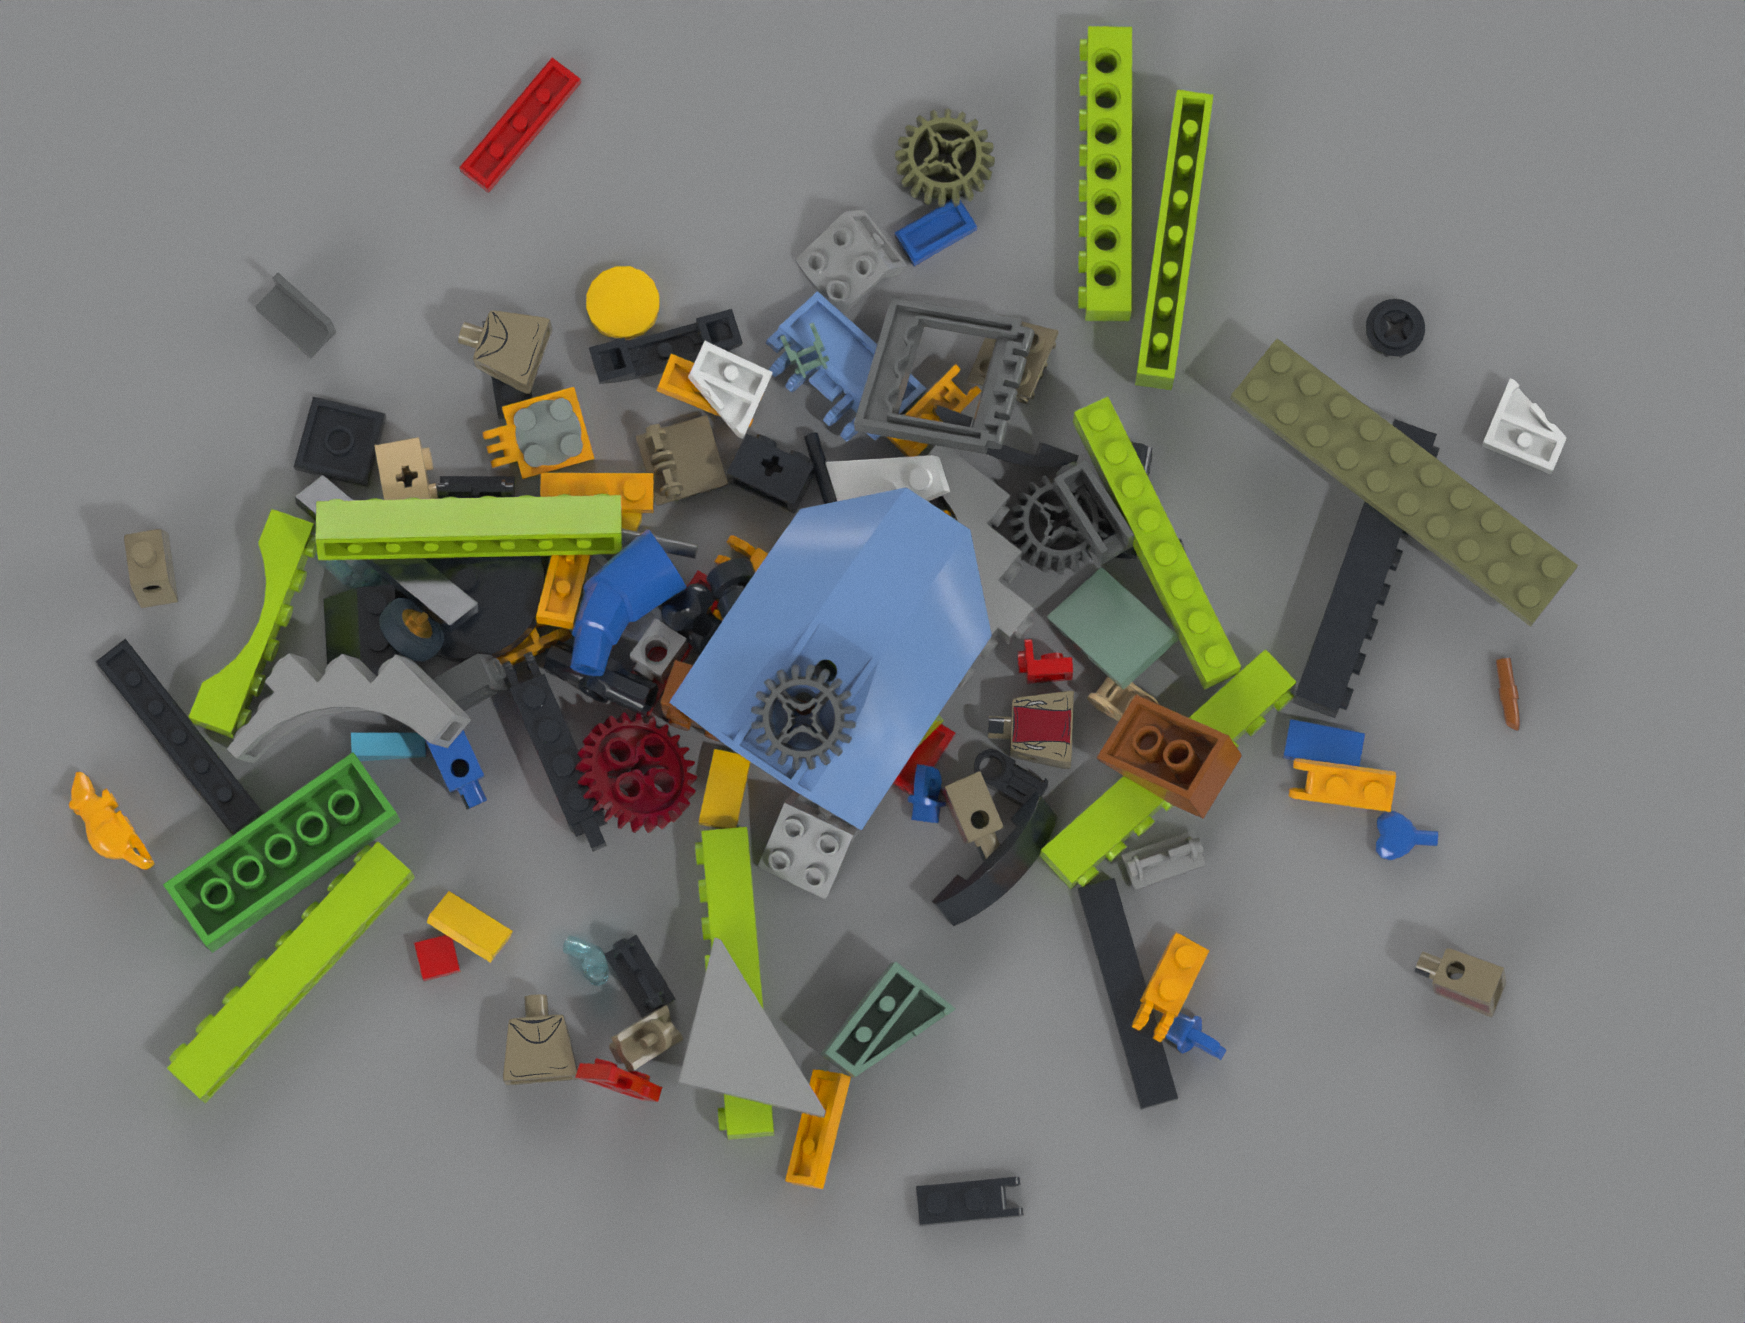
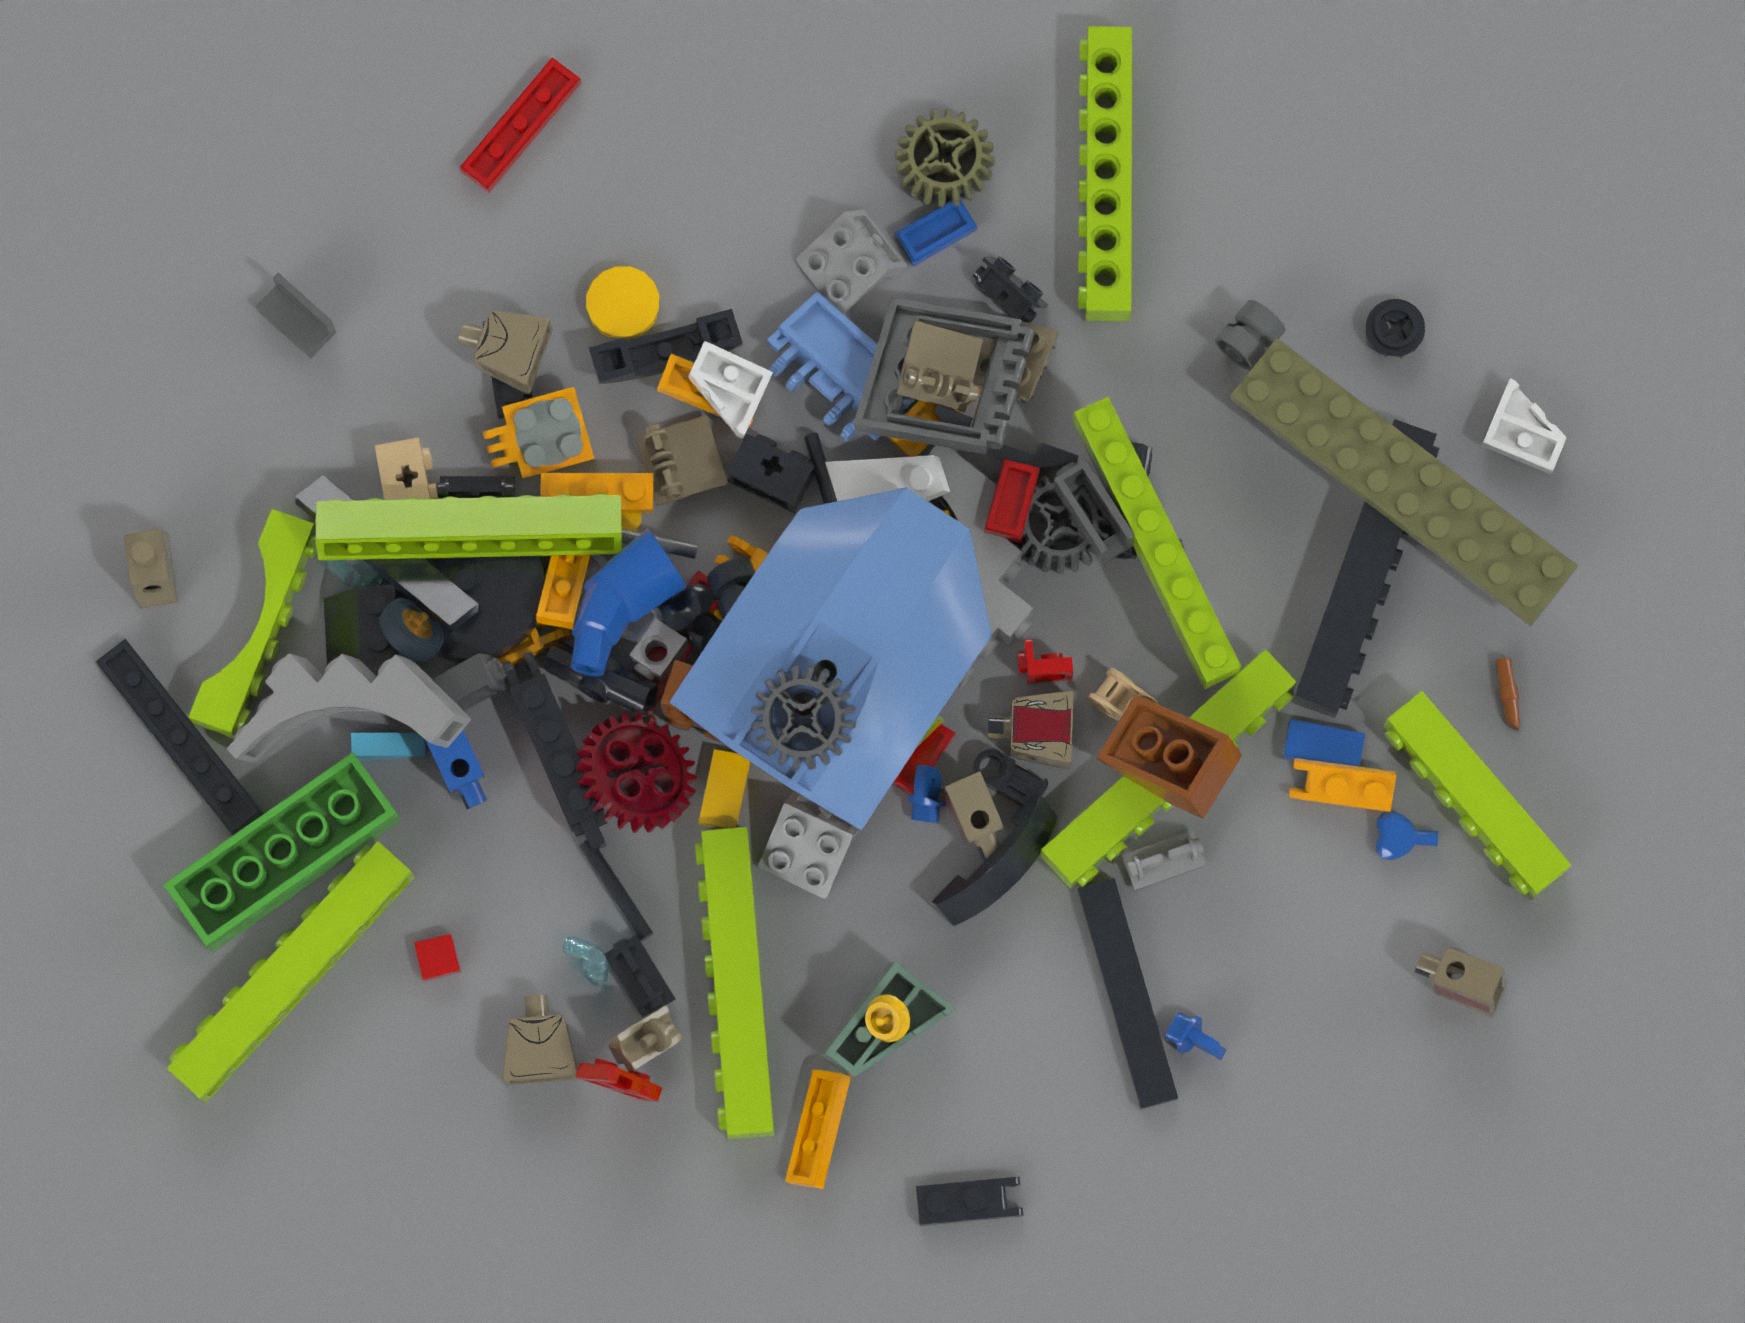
light orange animal [69,771,155,870] -> none
black tile [294,397,386,487] -> none
yellow tile [427,891,513,963] -> none
light grey tile [679,938,826,1118] -> none
sand green piece [780,322,829,378] -> none
sand green tile [1047,567,1179,690] -> none
light orange hinge [1132,932,1209,1042] -> none
lime brick [1135,90,1214,390] -> none
none -> black bar [579,840,654,941]
none -> yellow hat [865,994,910,1042]
none -> dark tan hinge [896,321,983,412]
none -> black hinge [972,256,1048,323]
none -> red tile [984,459,1040,542]
none -> dark grey wheel [1215,300,1286,371]
none -> lime brick [1384,691,1571,899]

